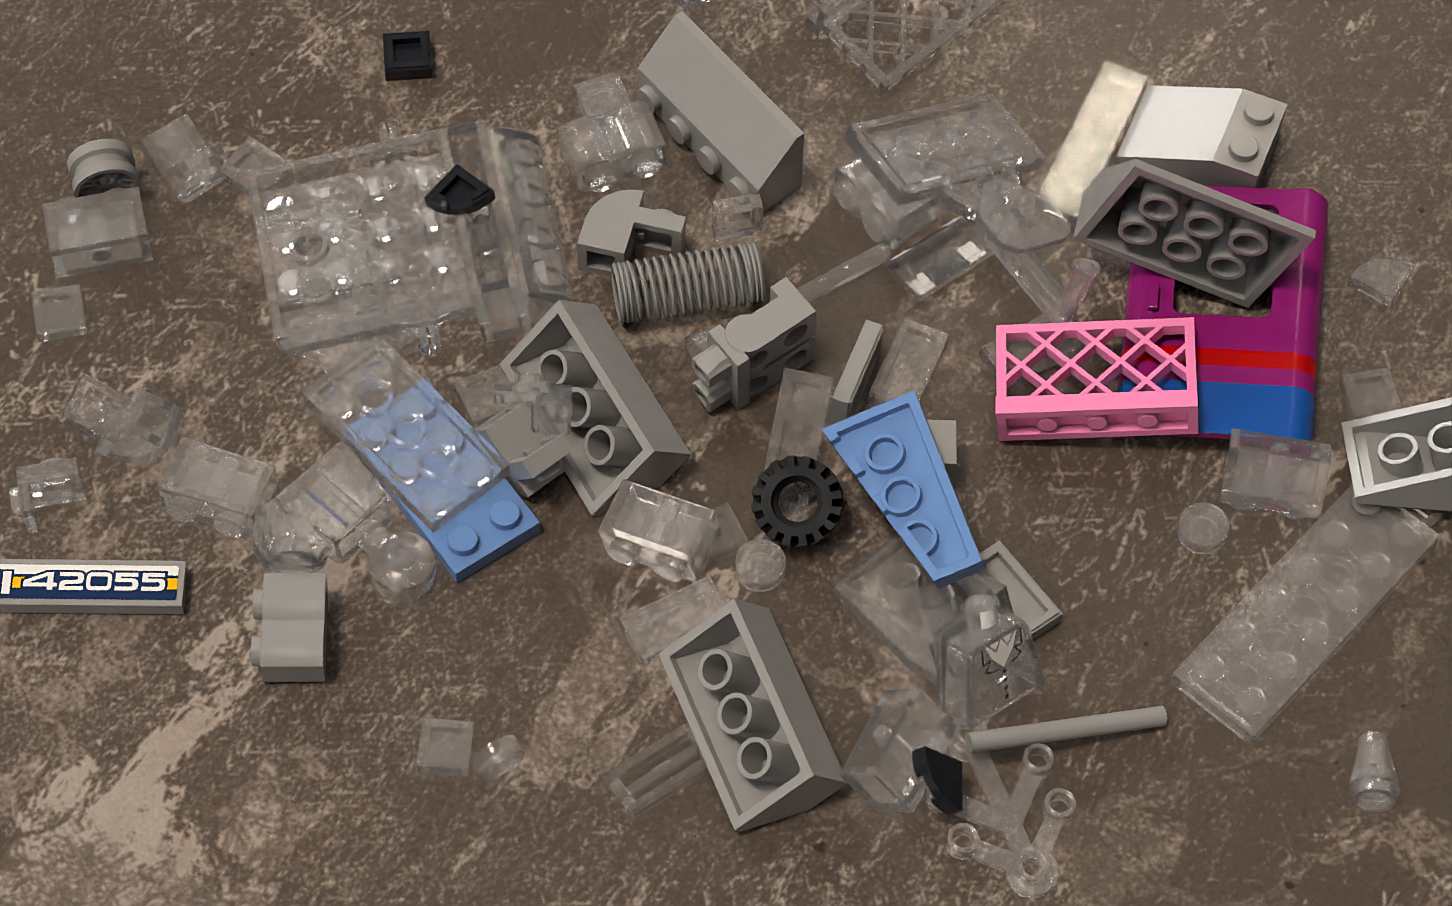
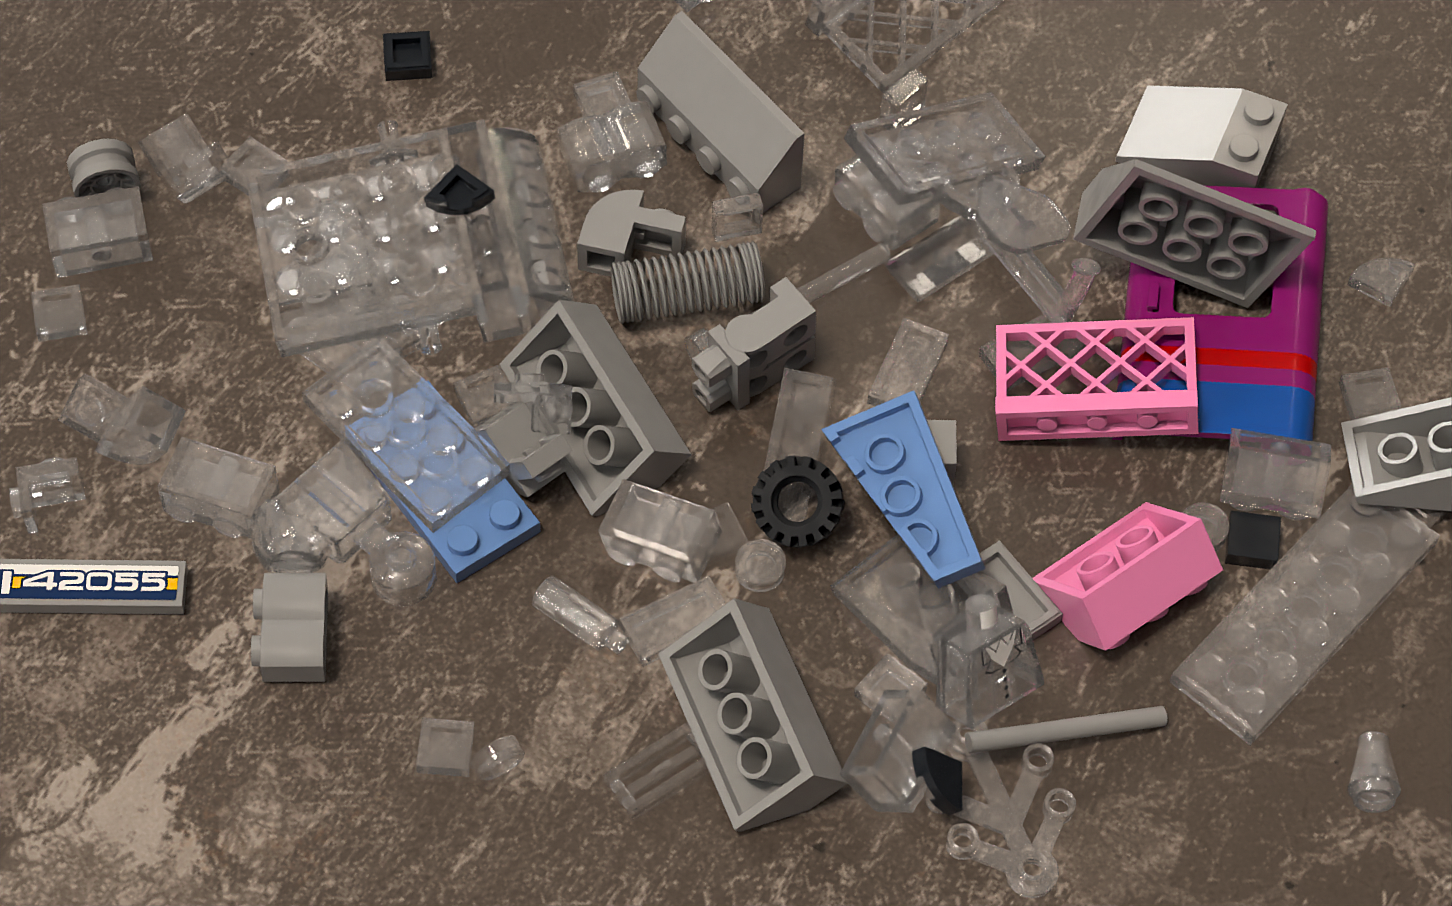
light grey tile [829,319,884,424] -> none
clear tile [1033,60,1149,226] -> none
none -> clear cylinder [532,575,629,654]
none -> clear tile [854,653,928,726]
none -> clear tile [879,68,928,133]
none -> bright pink slope [1033,502,1223,651]
none -> black tile [1225,510,1281,570]

